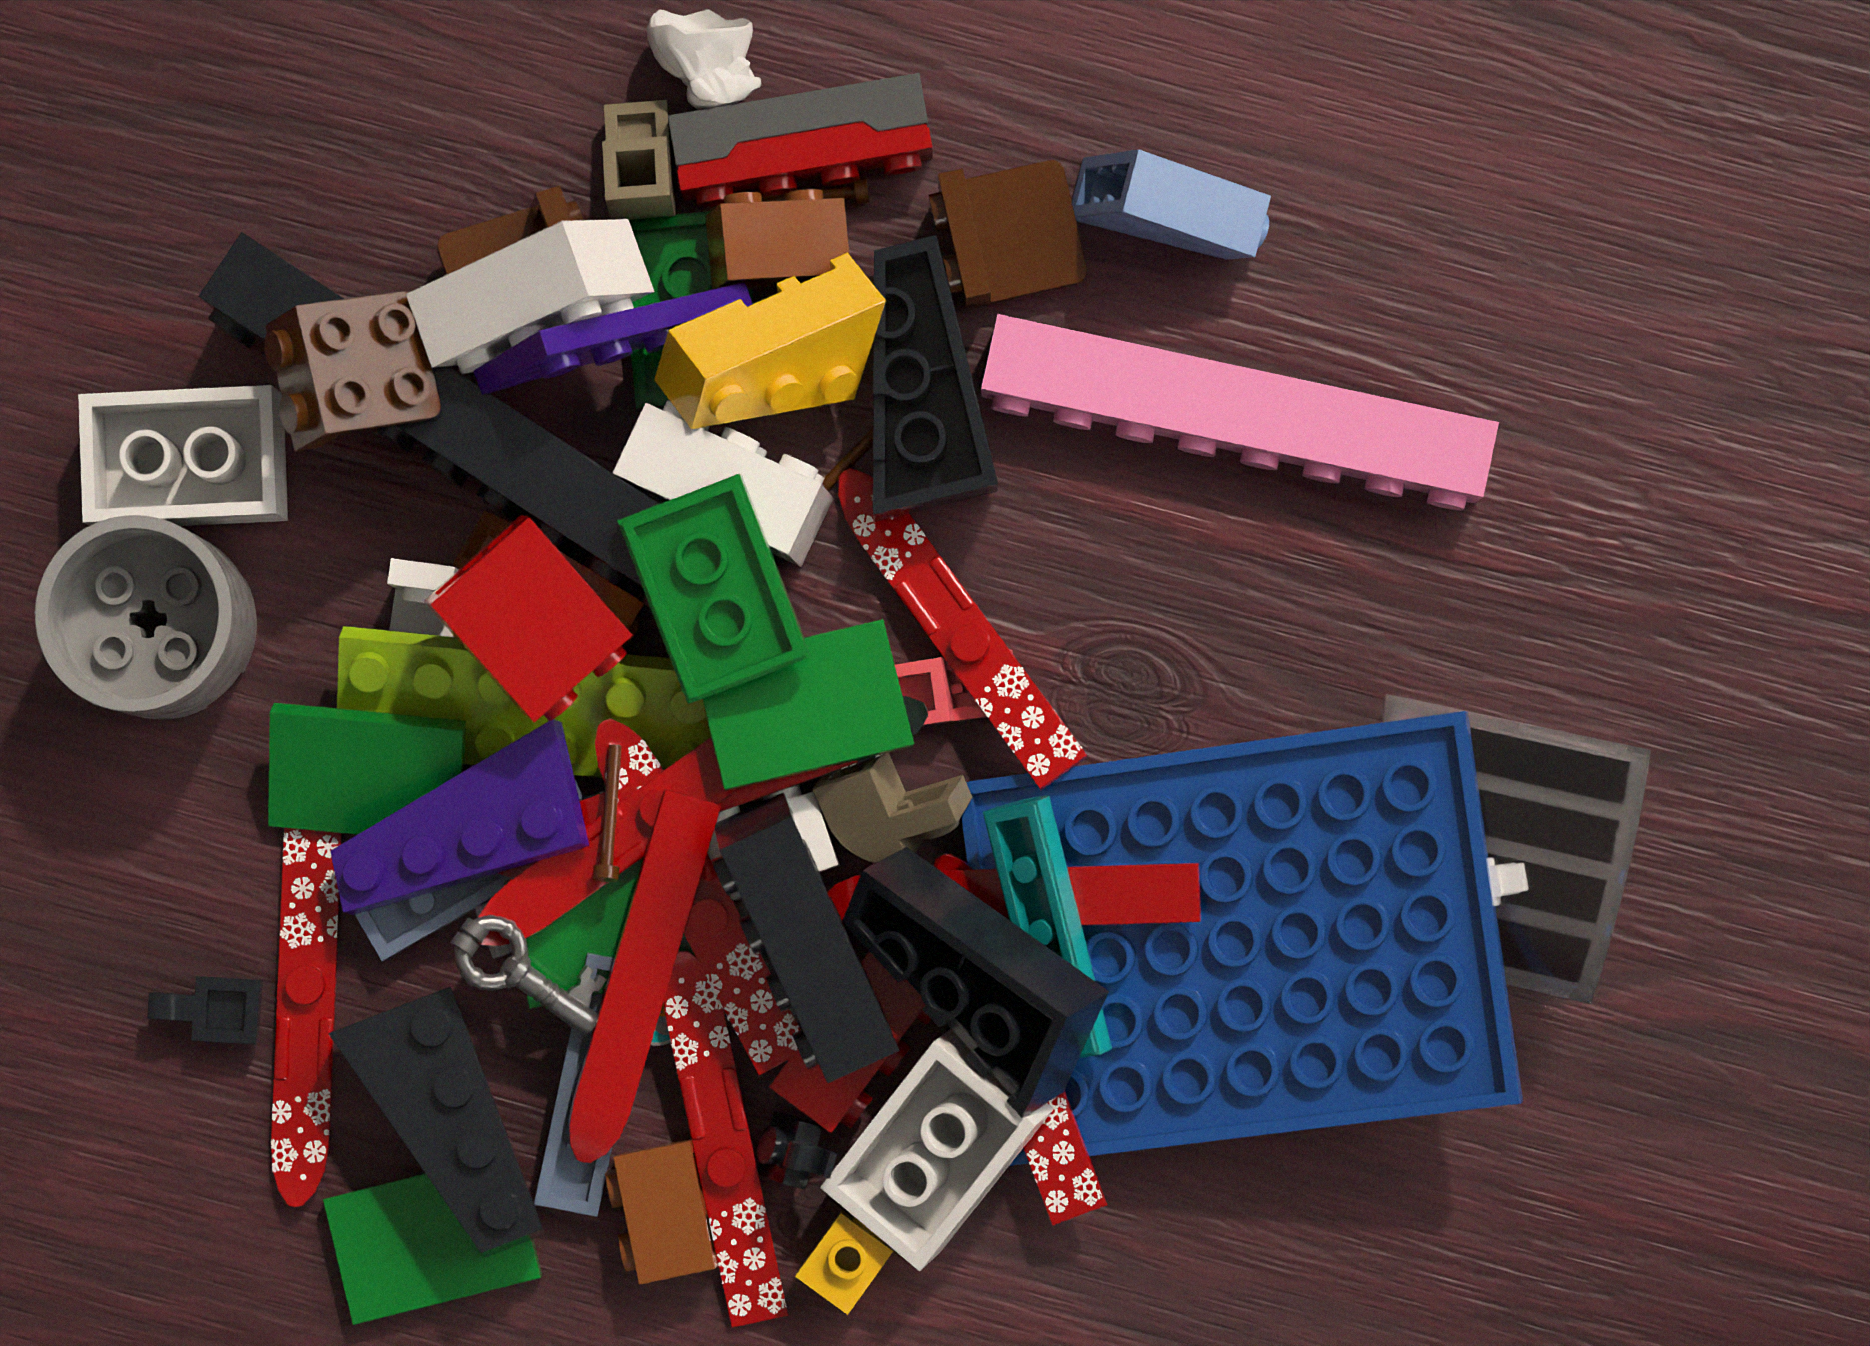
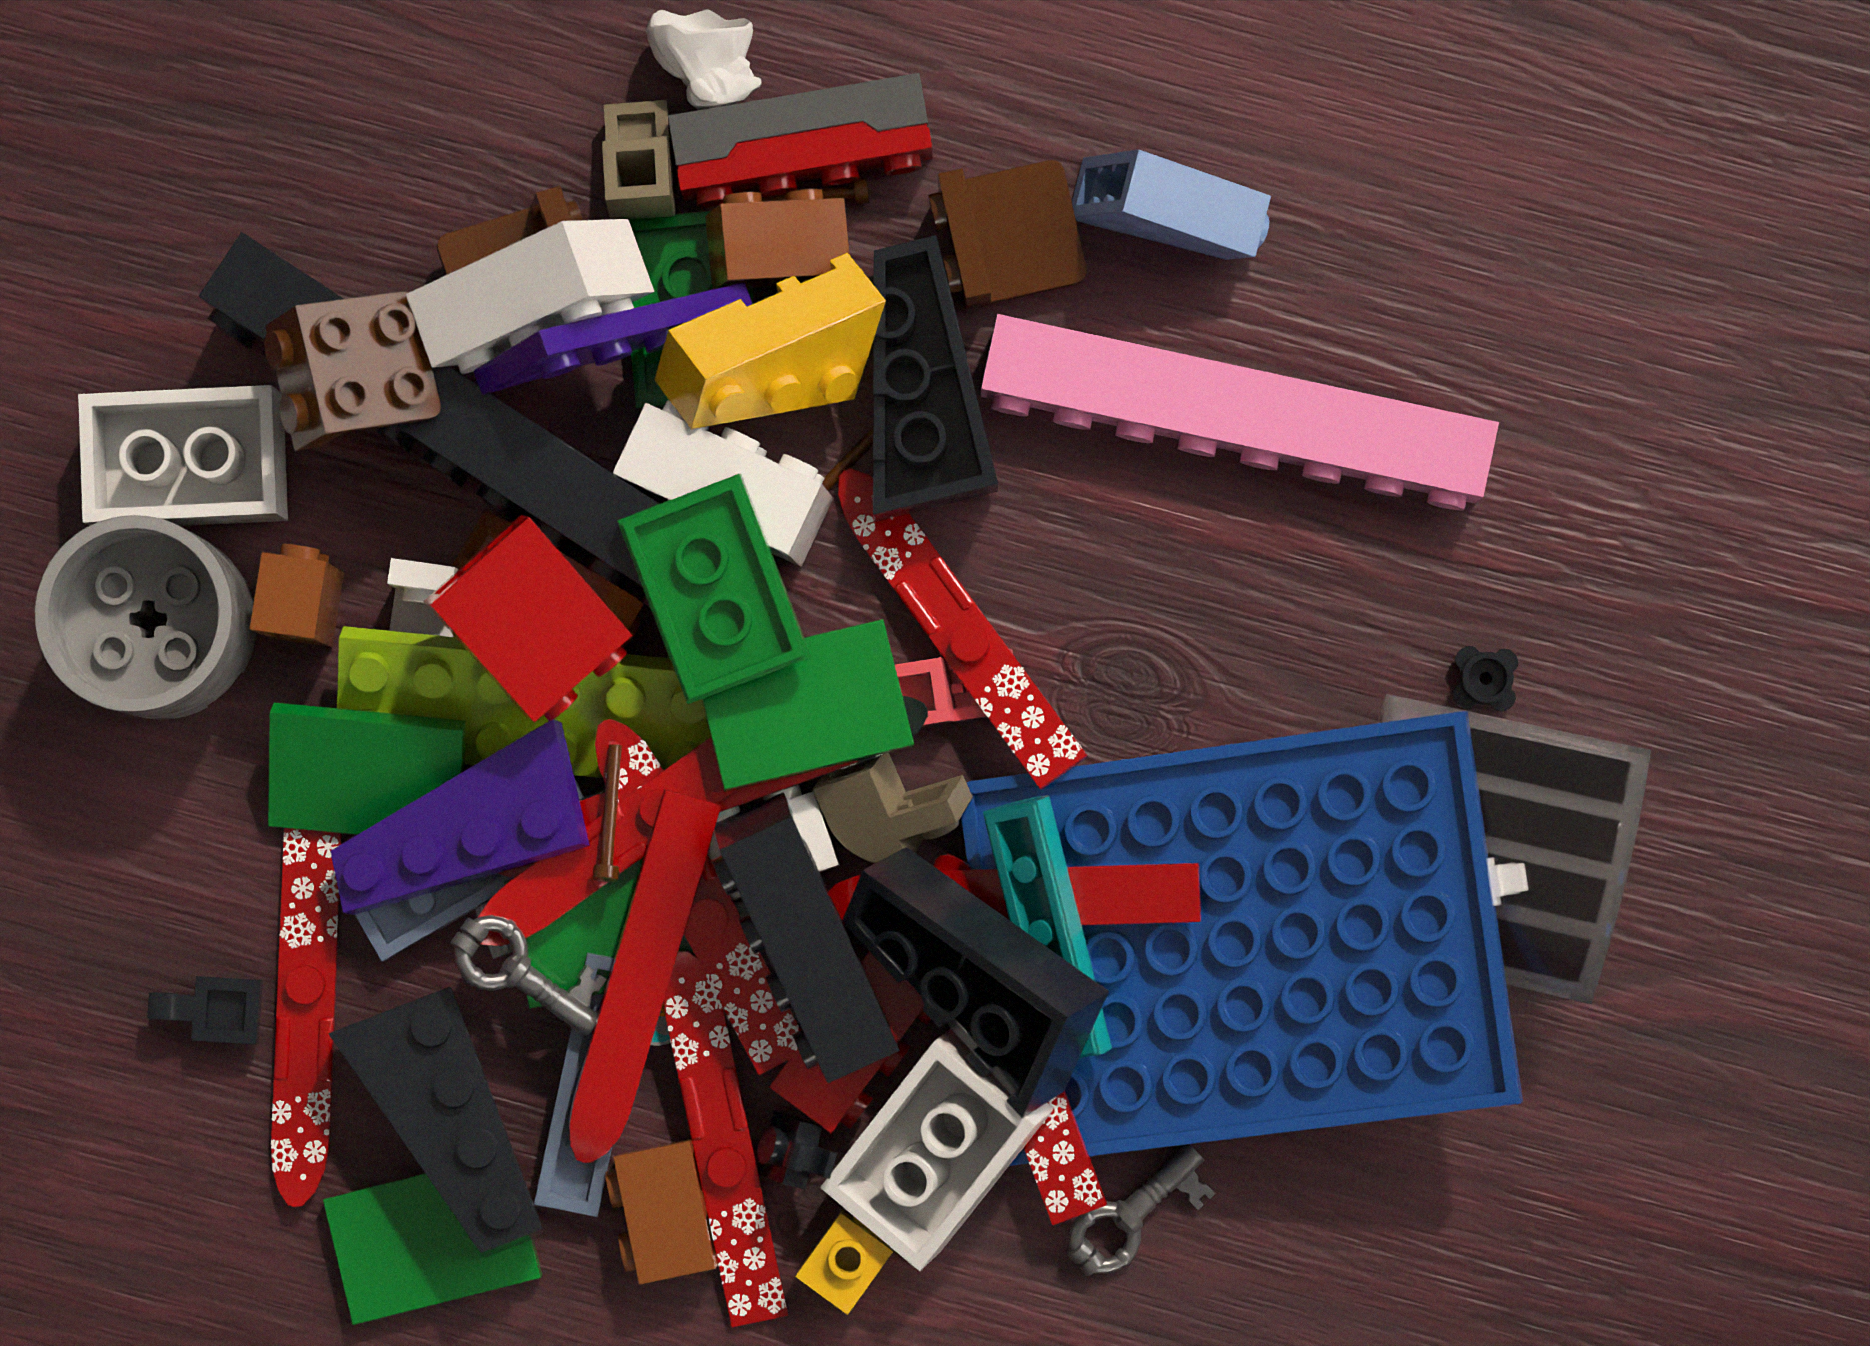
none -> dark orange brick [250,544,344,648]
none -> flat silver piece [1066,1144,1215,1276]
none -> black plate [1452,646,1518,712]

